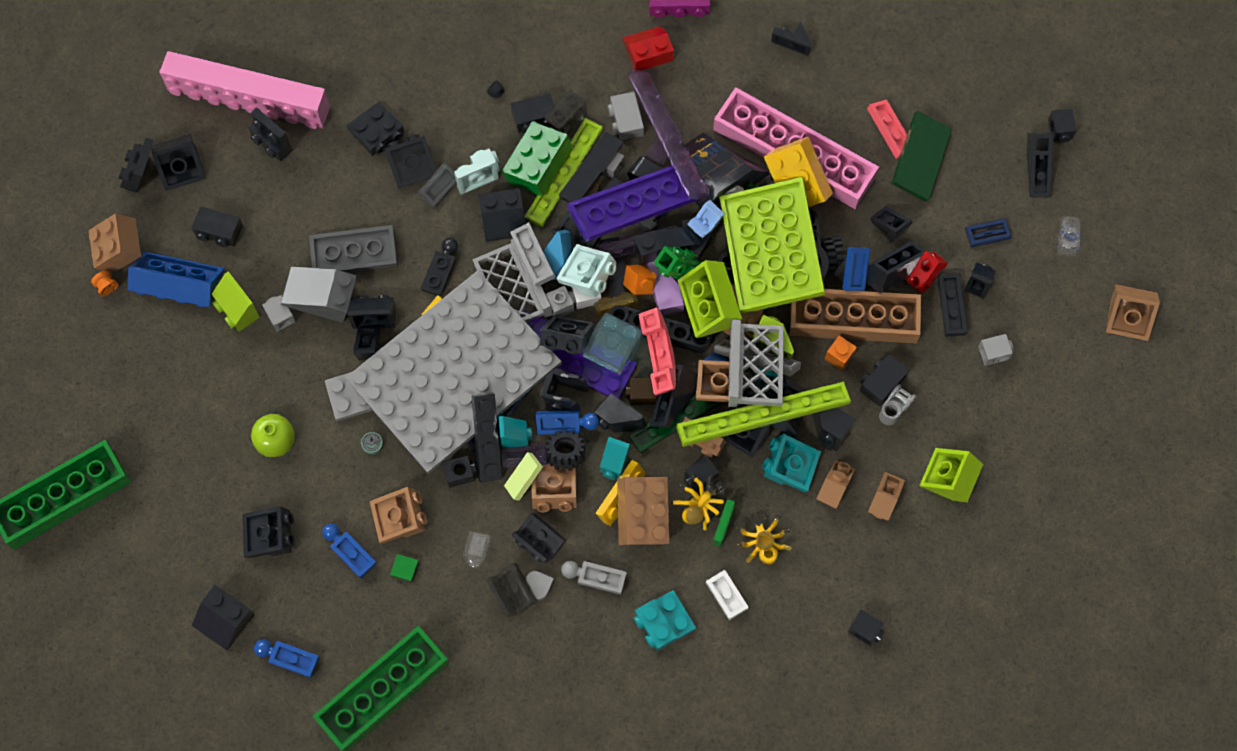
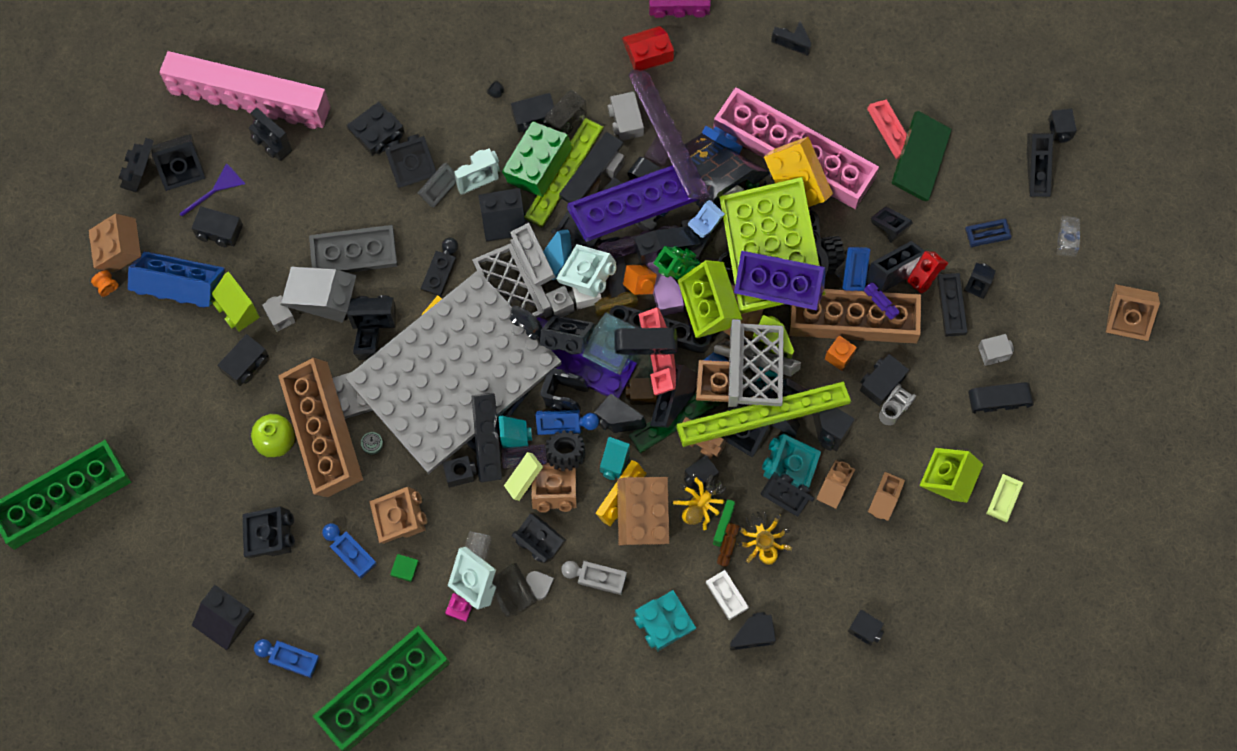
none -> dark purple piece [180,163,246,216]
none -> black brick [217,334,269,386]
none -> medium nougat brick [279,358,363,497]
none -> dark pink tile [445,593,472,622]
none -> light aqua plate [448,547,496,609]
none -> black dish [509,305,543,340]
none -> black beam [614,328,678,355]
none -> blue plate [702,126,743,153]
none -> reddish brown axle [717,523,739,566]
none -> black slope [729,612,776,651]
none -> dark purple slope [734,251,825,310]
none -> black bracket [760,472,815,517]
none -> dark purple axle [864,283,900,320]
none -> black beam [968,382,1034,414]
none -> yellowish green tile [986,474,1023,523]

